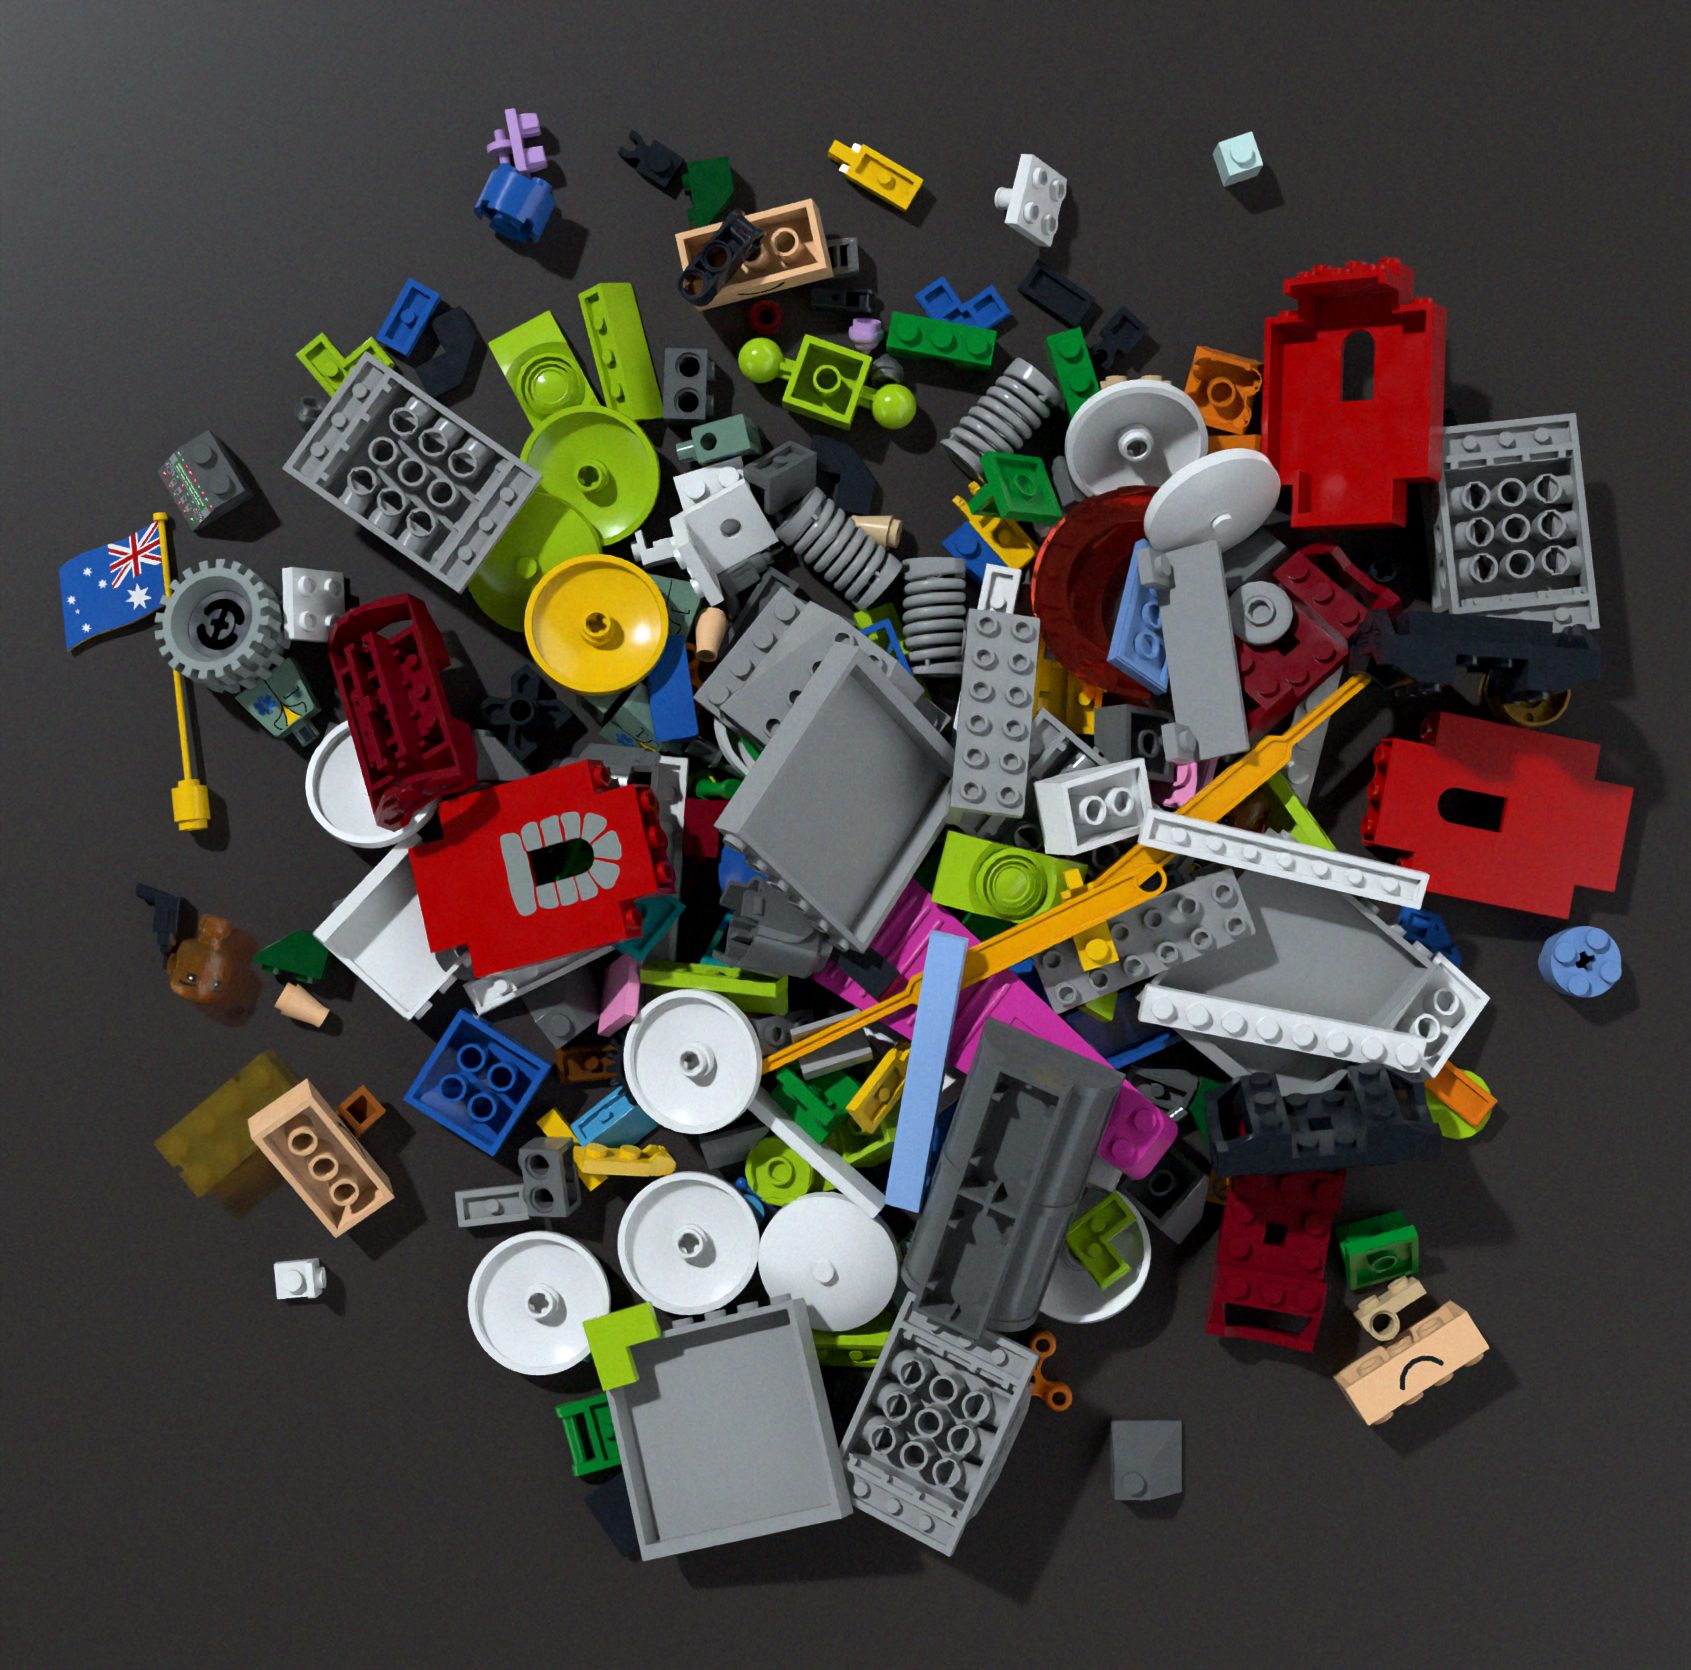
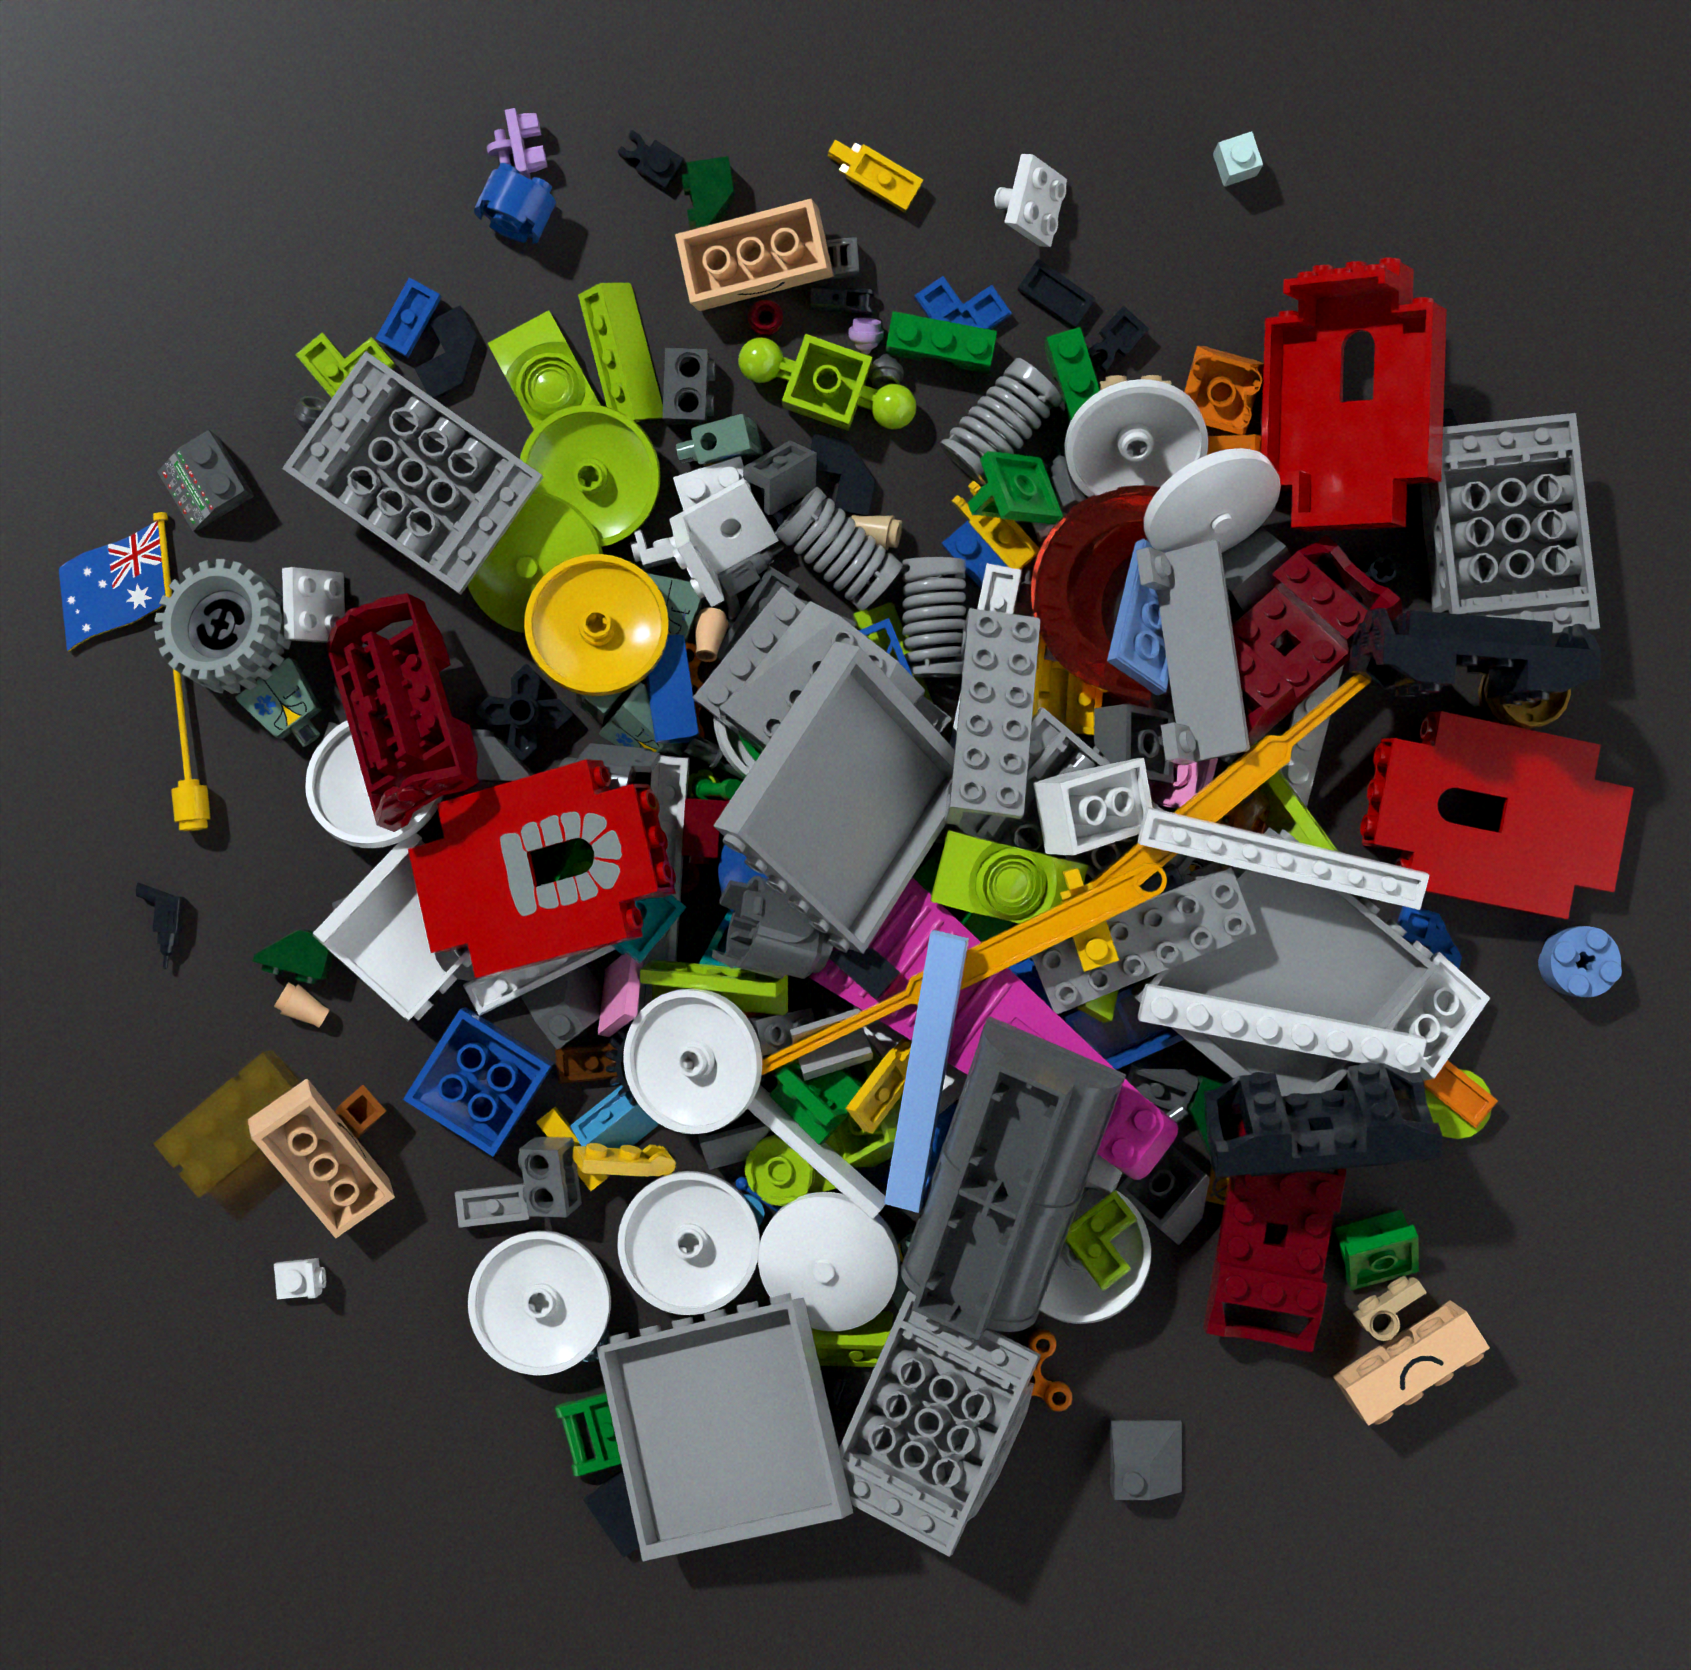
clear orange piece [166,914,235,1004] -> none
lime tile [582,1301,662,1391] -> none
black piece [677,208,767,307] -> none
light grey wheel [1229,581,1293,646] -> none

